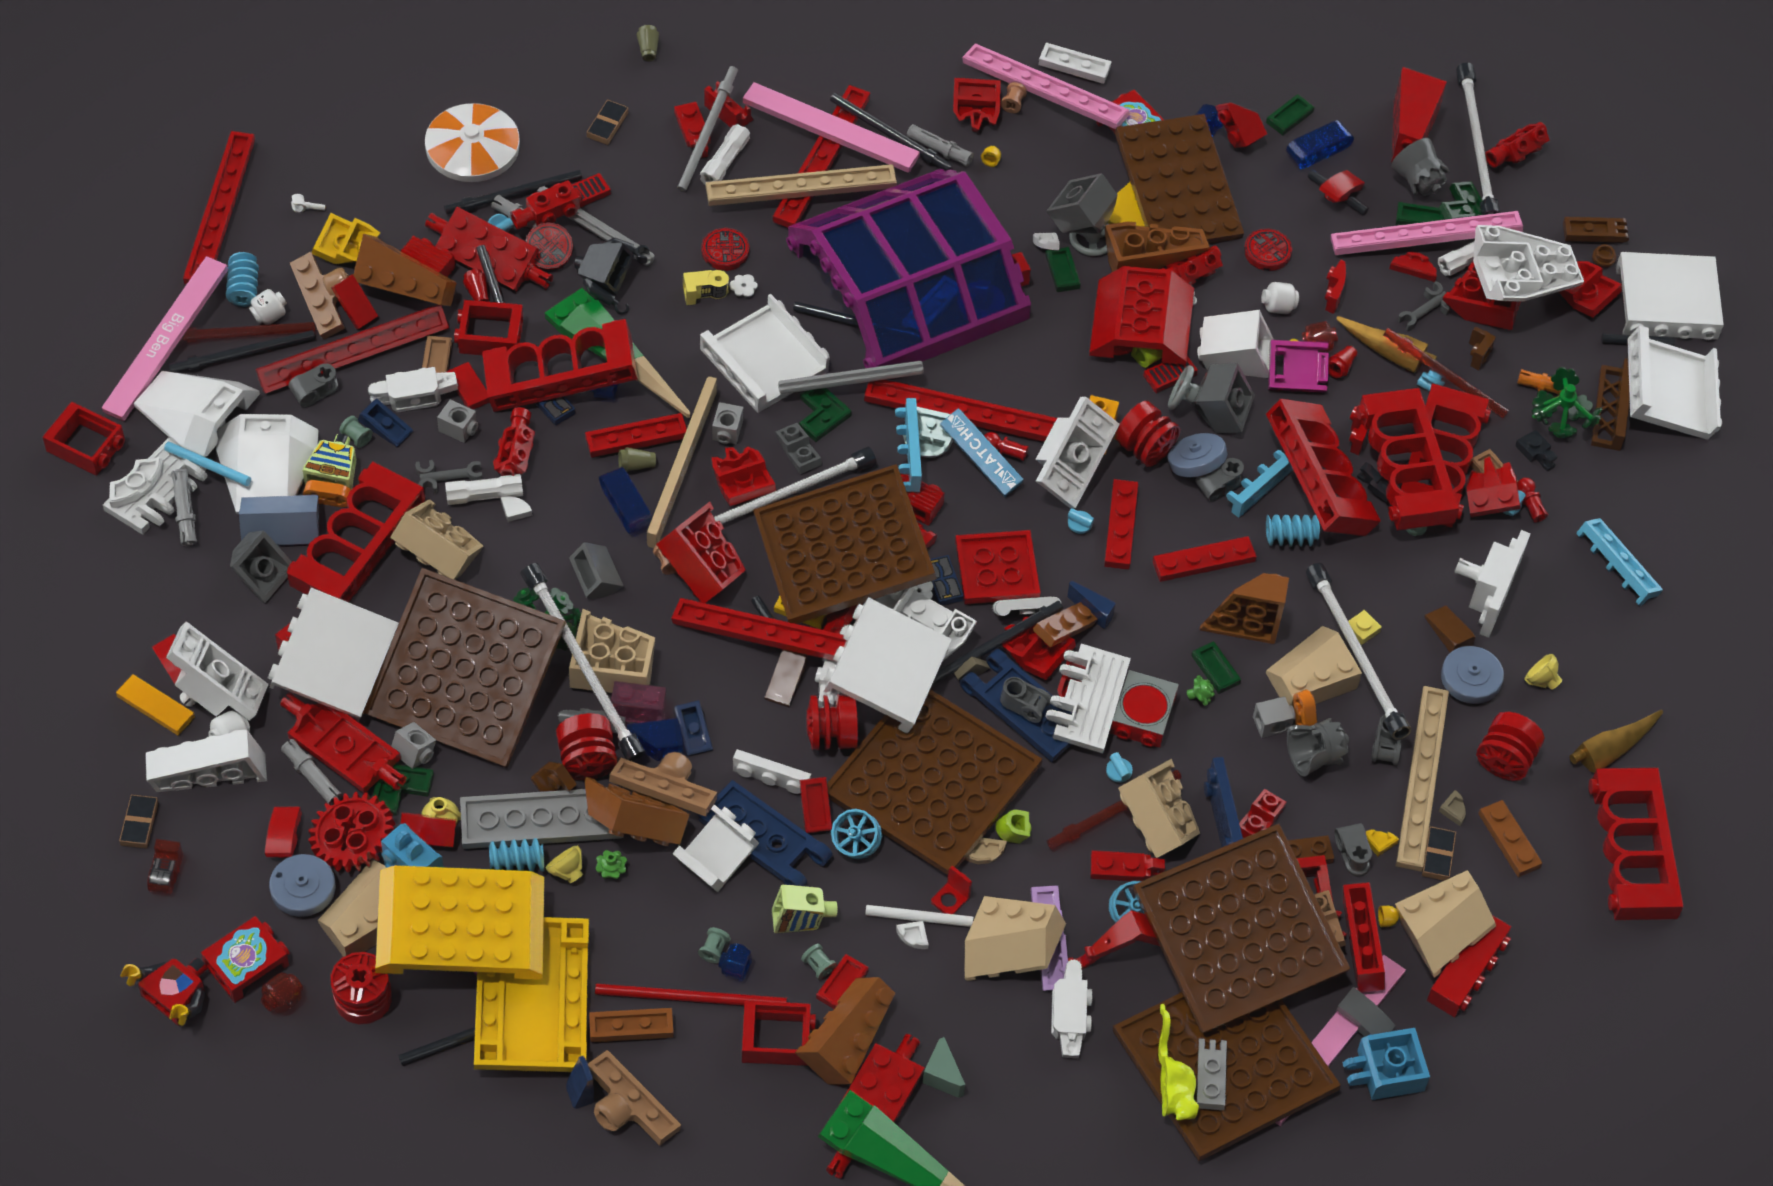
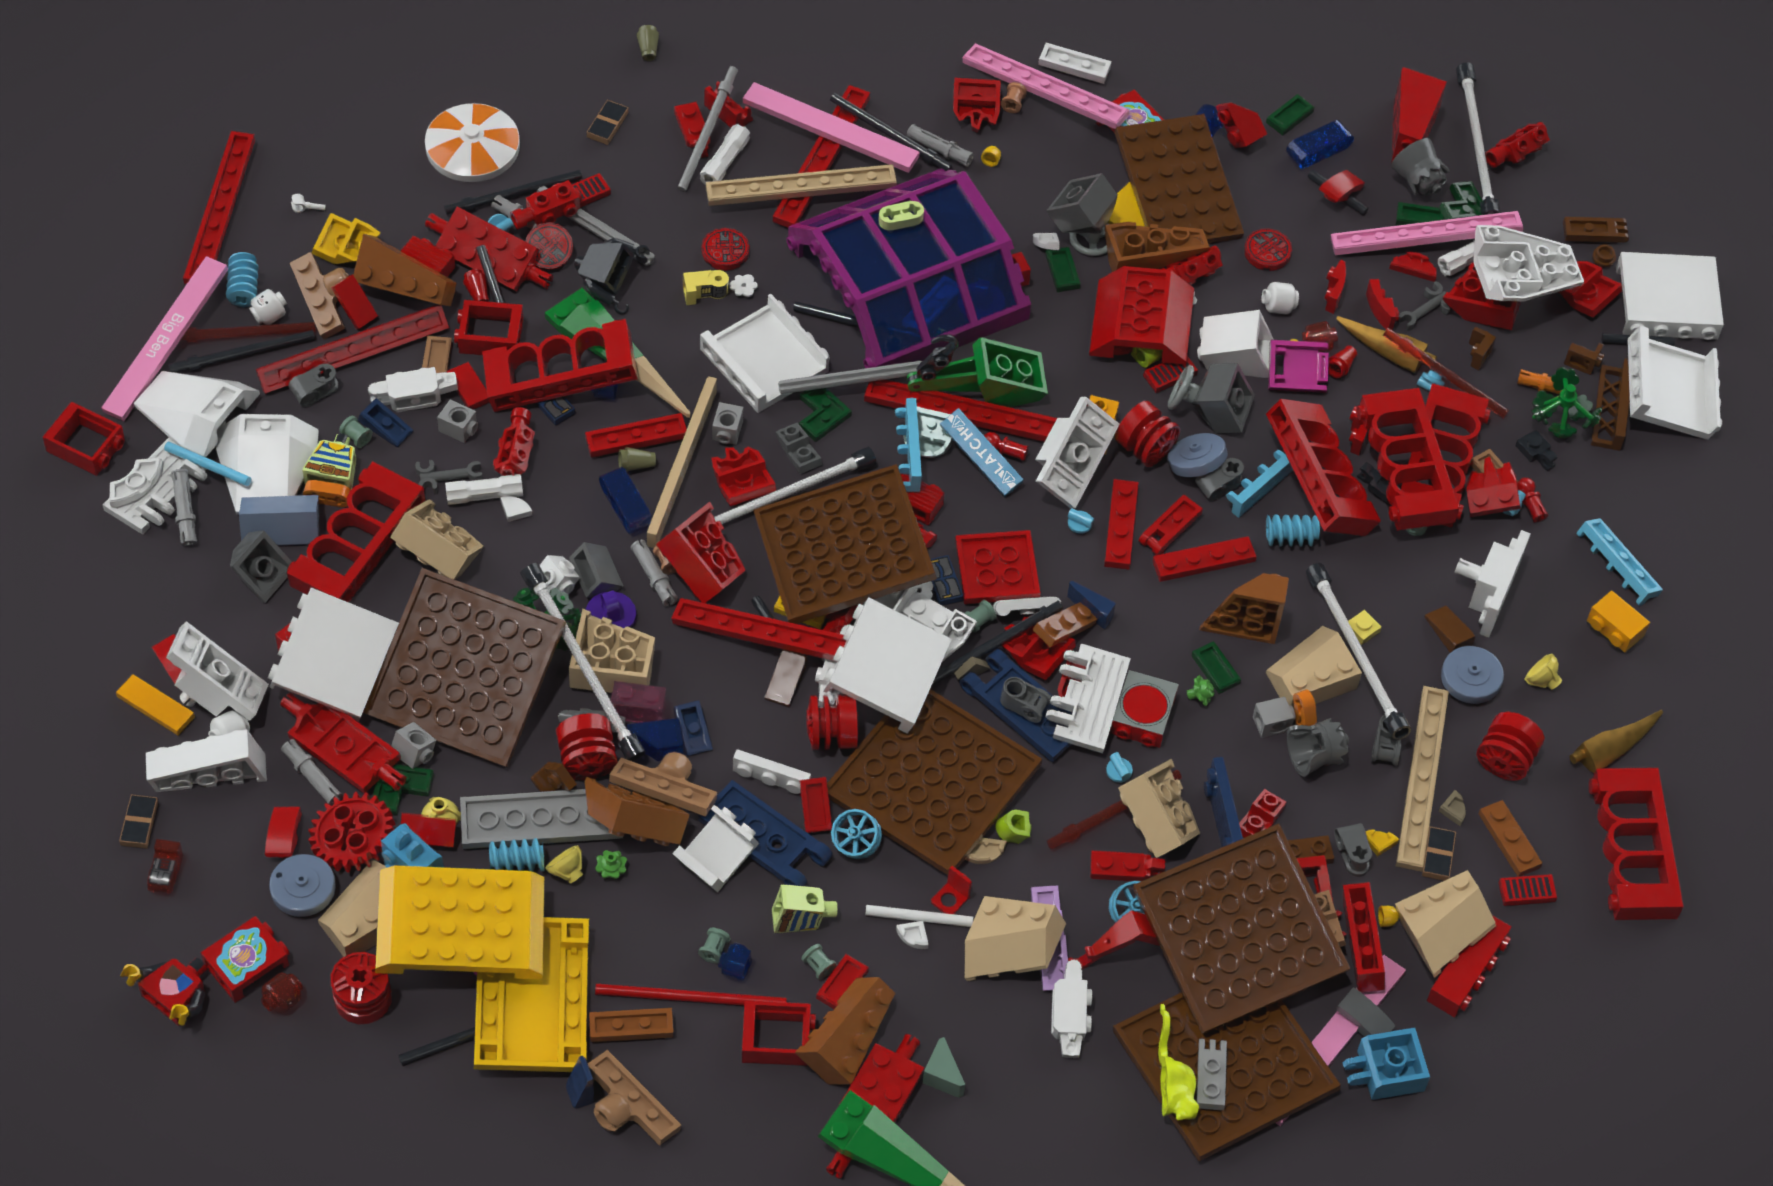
none -> white brick [540,555,580,594]
none -> dark purple tile [586,590,636,628]
none -> light grey pin [631,539,678,607]
none -> yellowish green beam [879,201,924,230]
none -> green slope [907,334,1048,407]
none -> sand green bush [964,600,997,633]
none -> red plate [1138,494,1203,555]
none -> red slope [1366,279,1399,331]
none -> red tile [1498,874,1557,906]
none -> reddish brown bracket [1564,343,1605,375]
none -> light orange brick [1587,590,1650,652]

